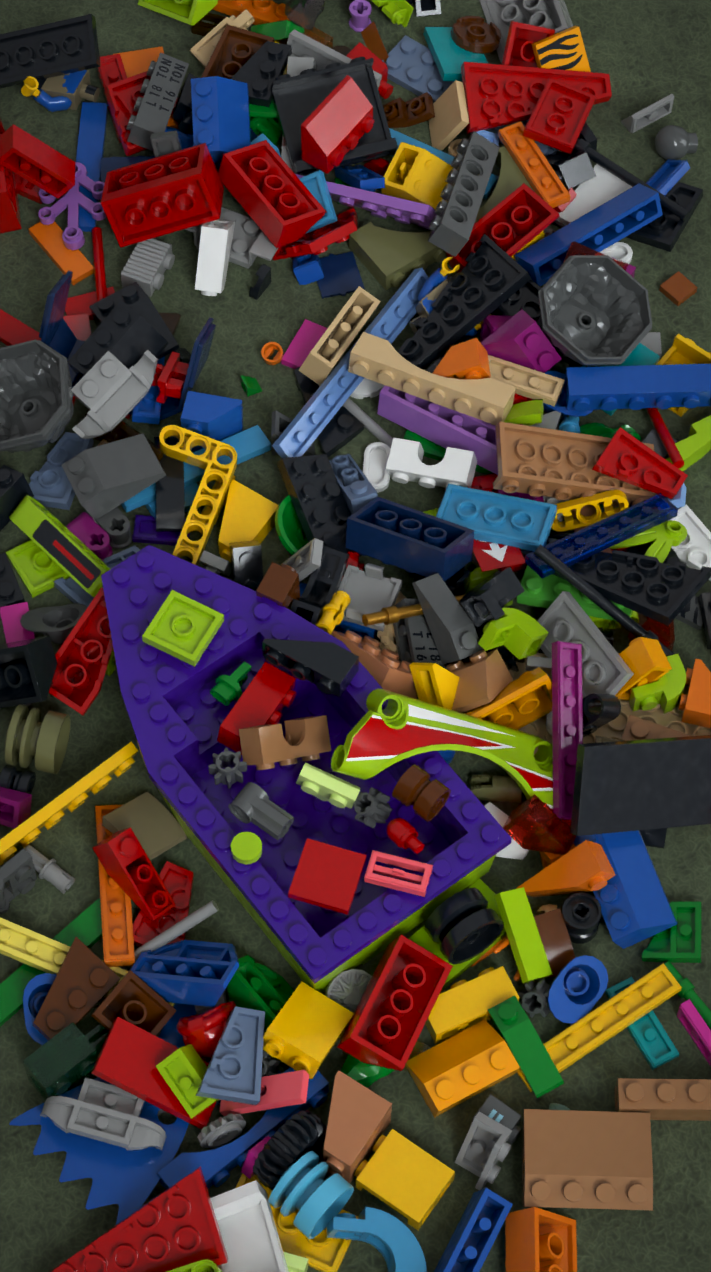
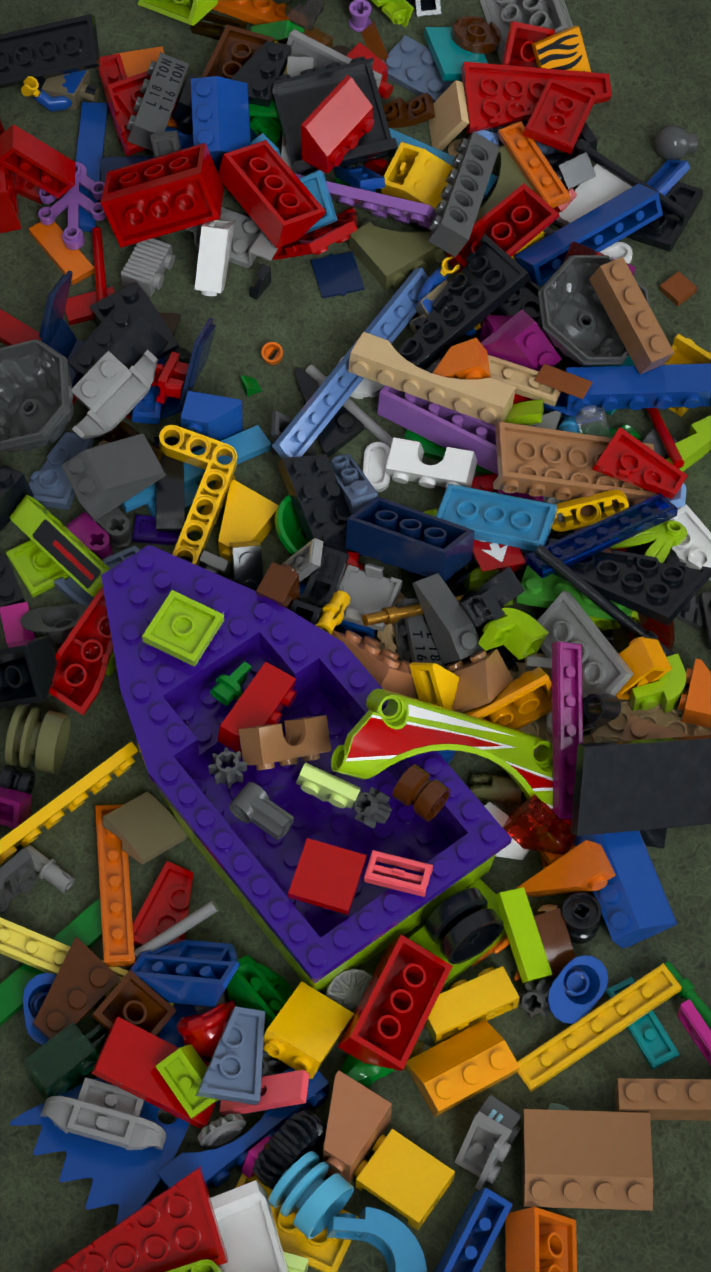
red tile [63,313,91,341] -> none
red slope [92,827,176,921] -> none
tan hinge [190,9,255,68] -> none
lime tile [231,832,262,865] -> none
black slope [262,639,359,698] -> none
dark pink tile [281,319,328,369] -> none
blue slope [292,254,324,285] -> none
tan brick [298,286,381,386] -> none
red cylinder [386,818,425,854] -> none
green slope [488,995,564,1098] -> none
light grey slope [621,94,674,133] -> none
green wing [642,902,702,963] -> none
none -> dark orange sticker [534,364,593,399]
none -> clear bracket [575,405,611,438]
none -> medium nougat brick [589,257,674,375]

